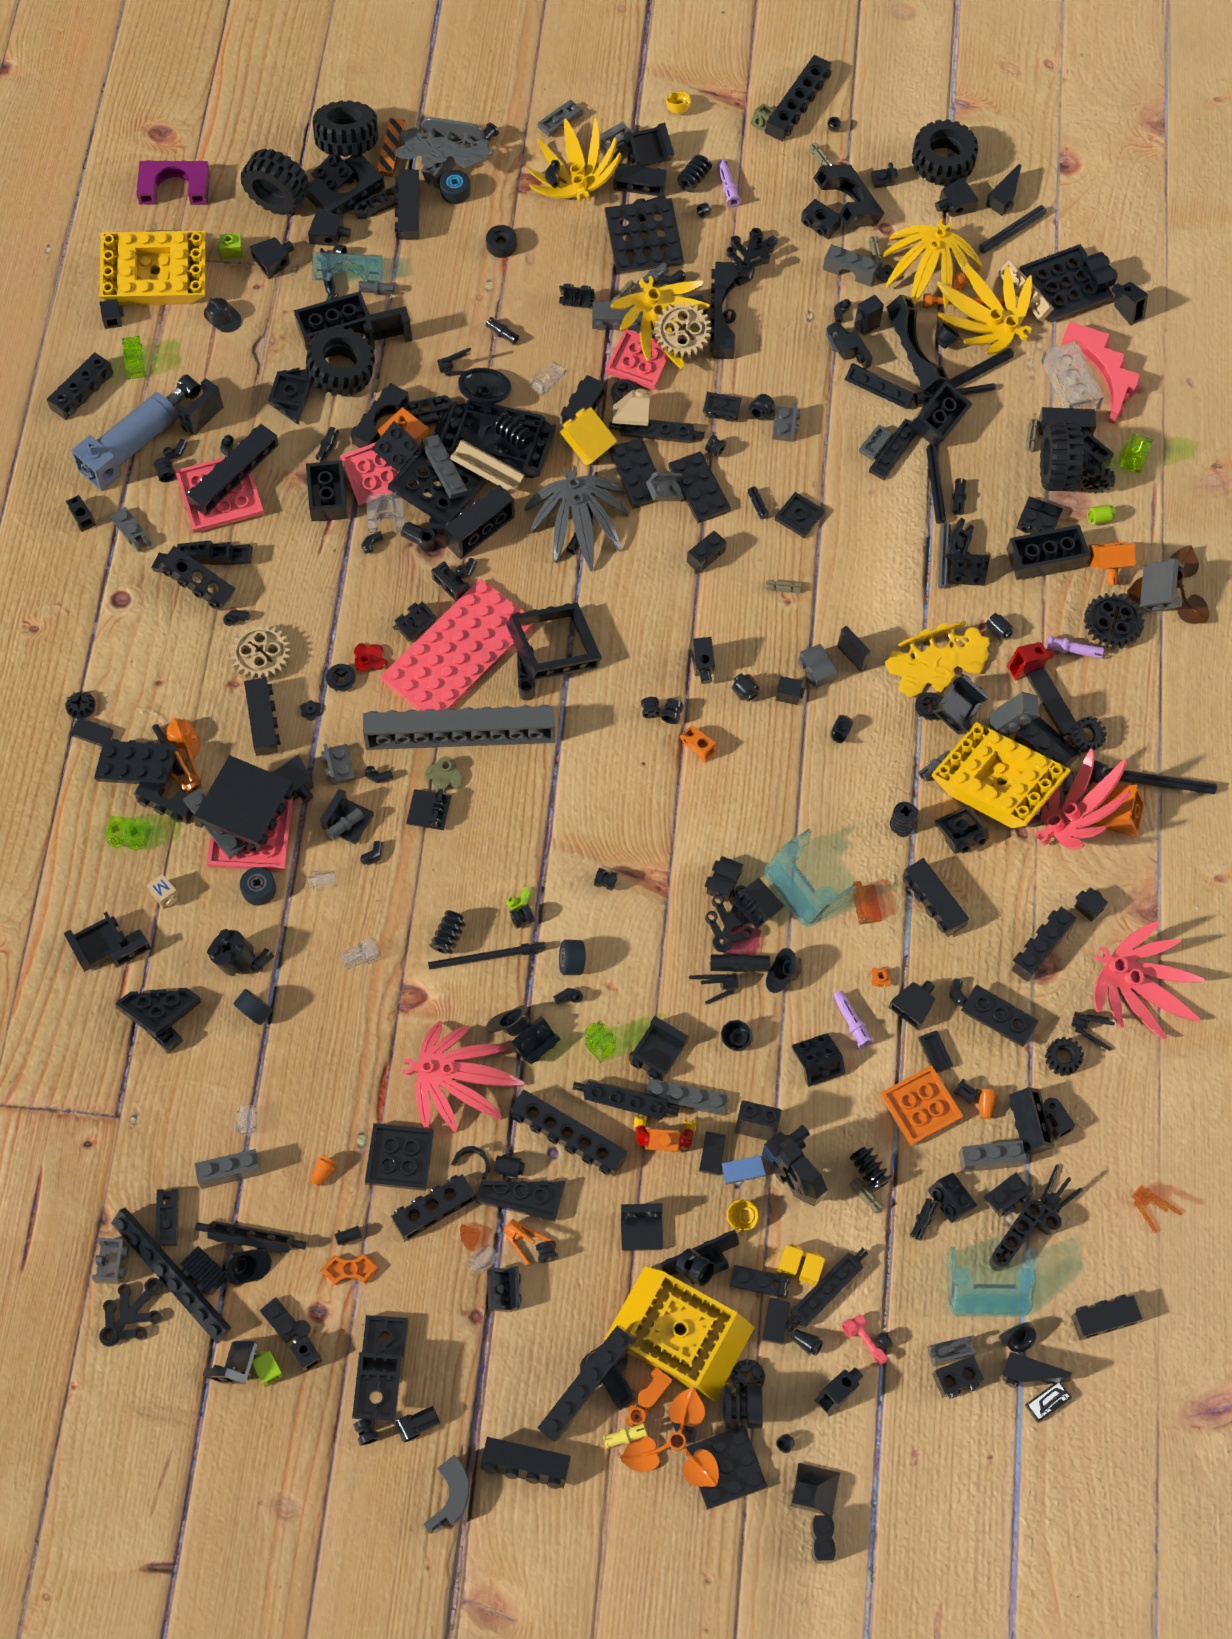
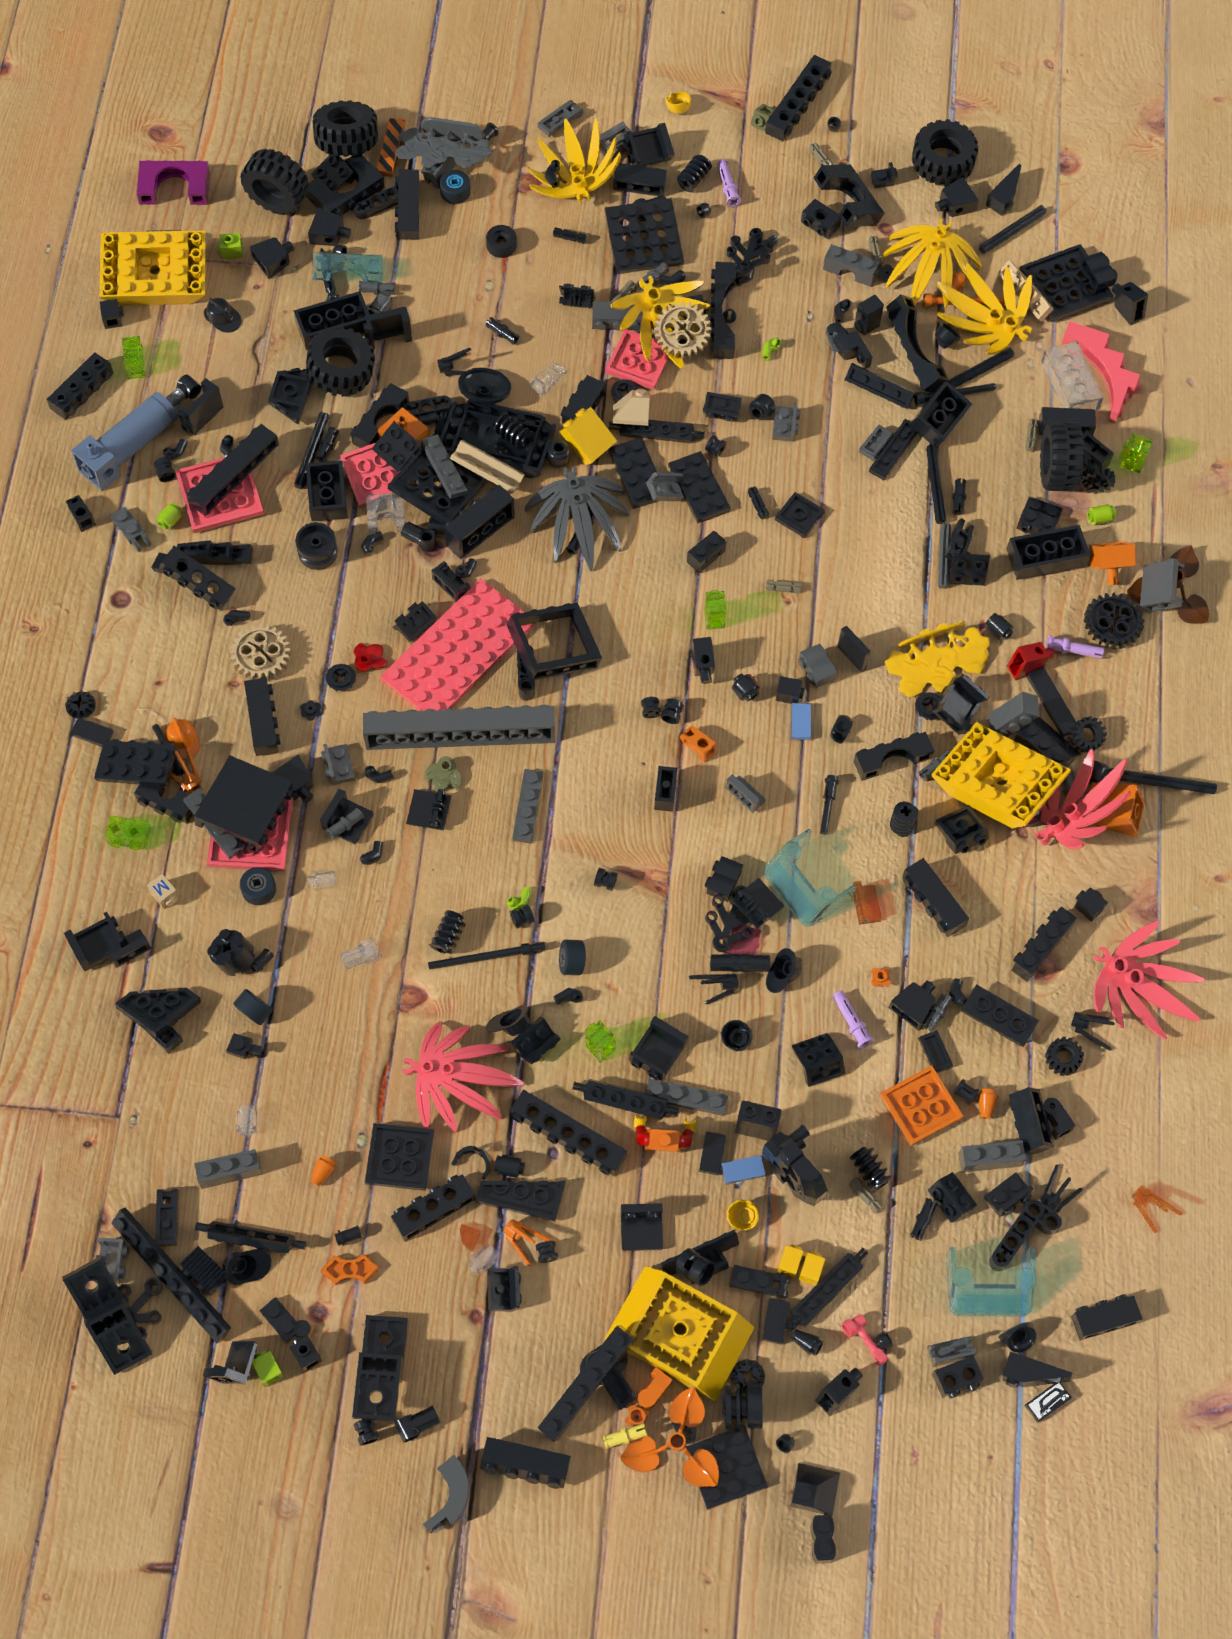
none -> black bracket [62,1256,152,1375]
none -> lime brick [156,502,183,529]
none -> black plate [226,1033,264,1059]
none -> black axle [294,412,329,489]
none -> black wheel [295,522,338,570]
none -> dark grey brick [368,293,393,314]
none -> dark grey plate [513,769,543,844]
none -> black head [547,440,571,467]
none -> black axle [553,227,586,244]
none -> black brick [654,766,678,812]
none -> clear neon green brick [704,590,727,630]
none -> dark grey bracket [726,774,766,813]
none -> lime arm [762,337,782,360]
none -> medium blue tile [791,703,811,740]
none -> black pin [820,775,839,835]
none -> black arch [853,732,934,781]
none -> dark grey pin [922,993,952,1032]

